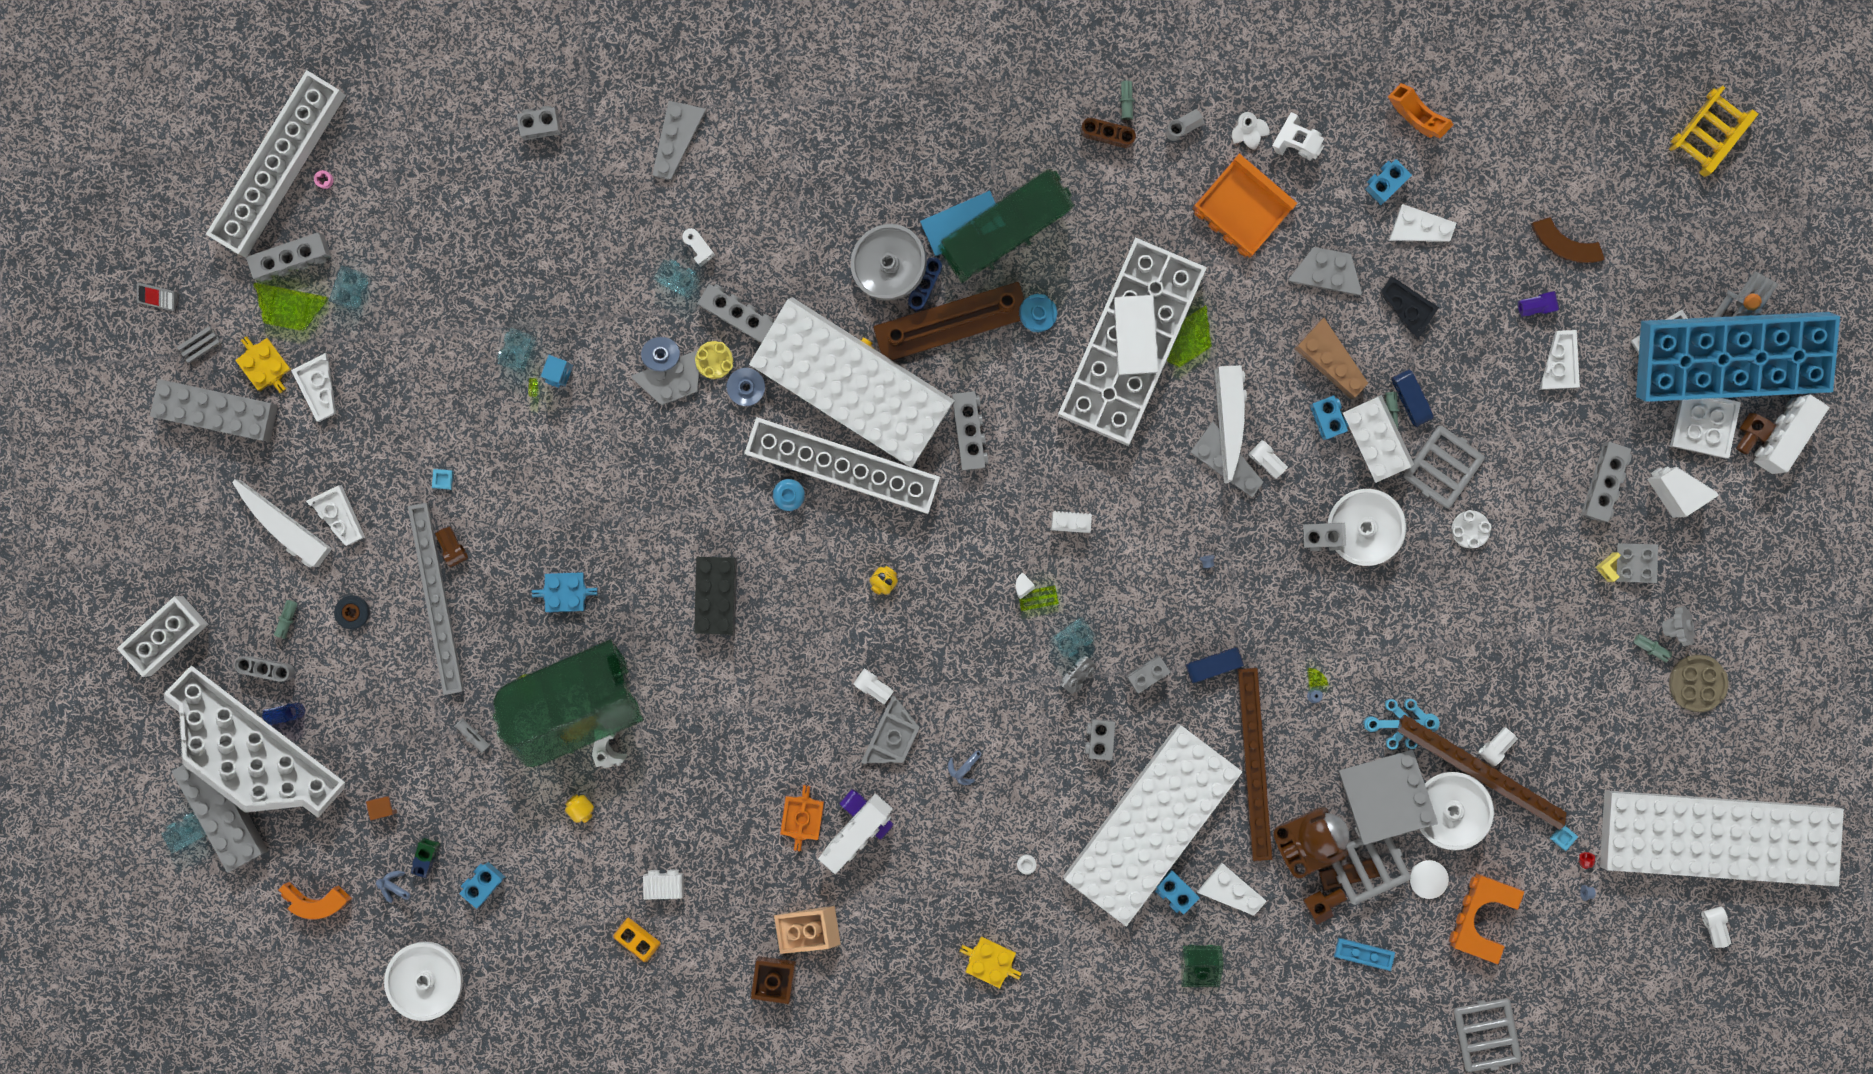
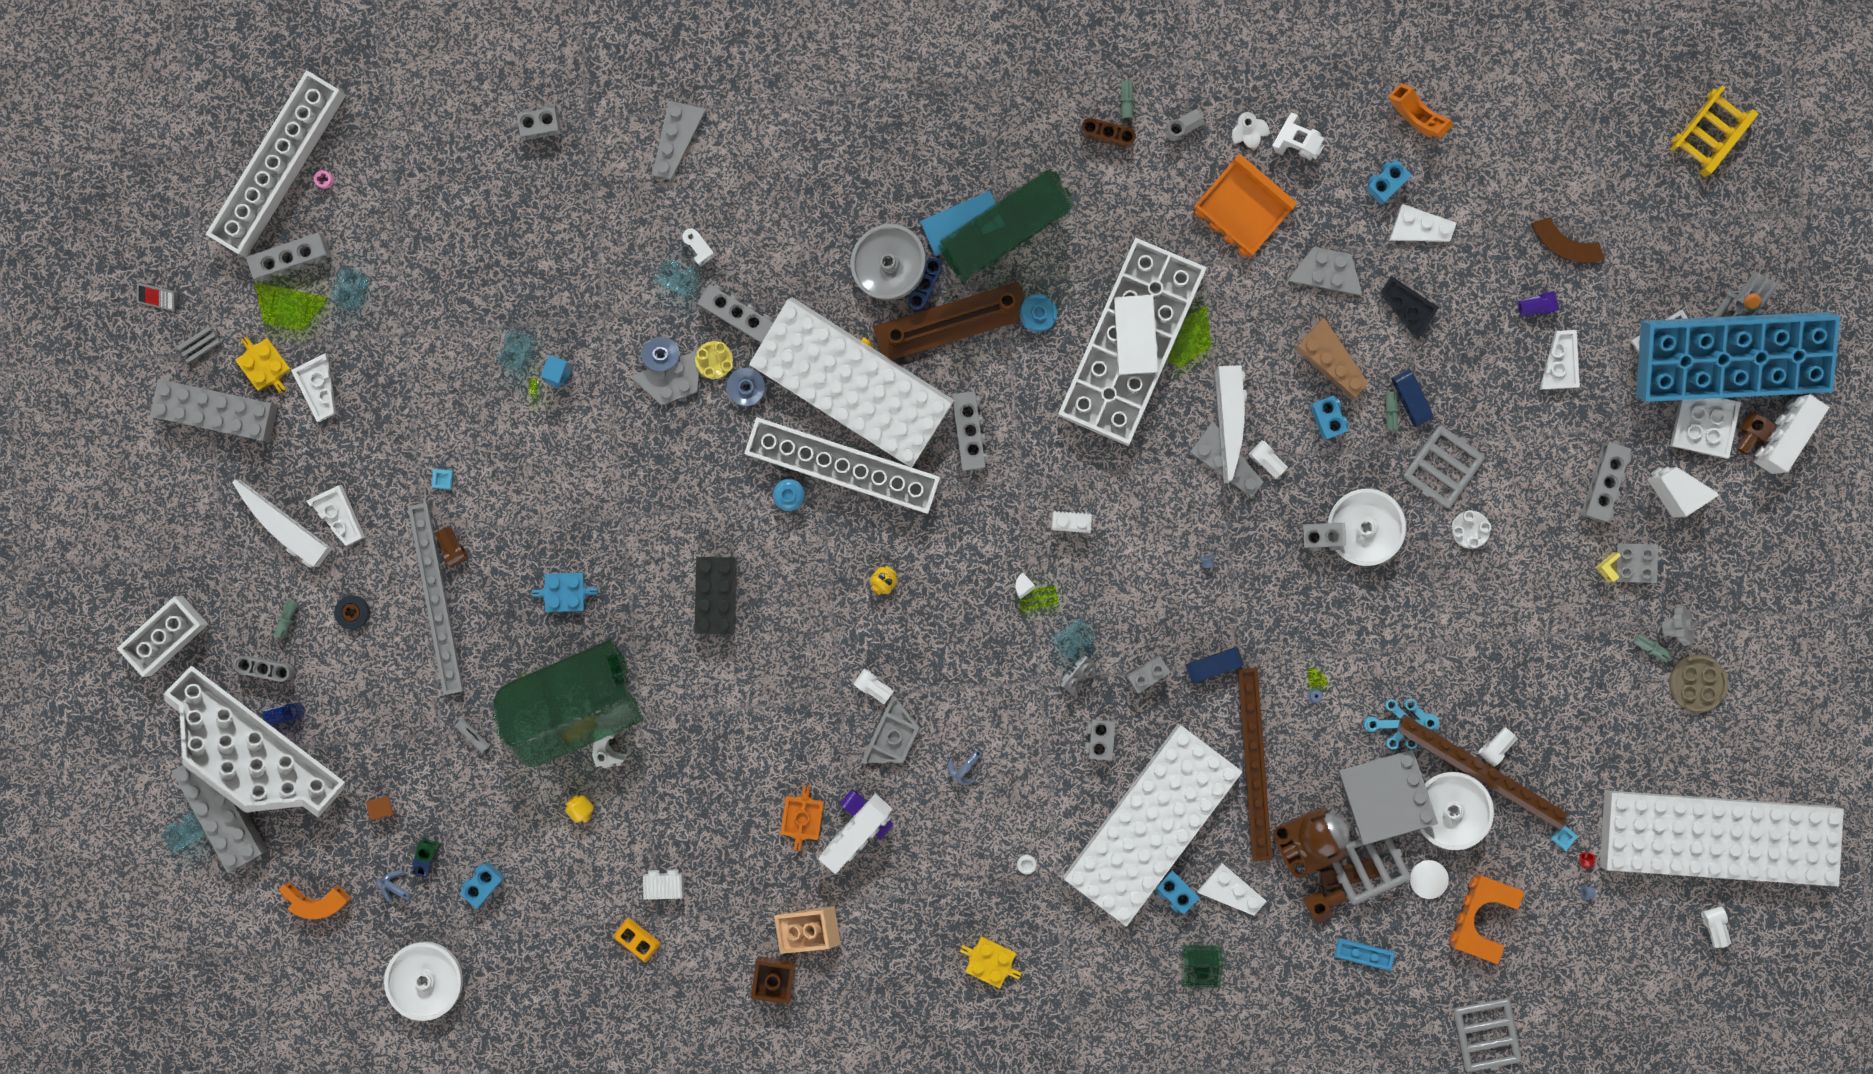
white brick [1343,395,1414,483] -> none

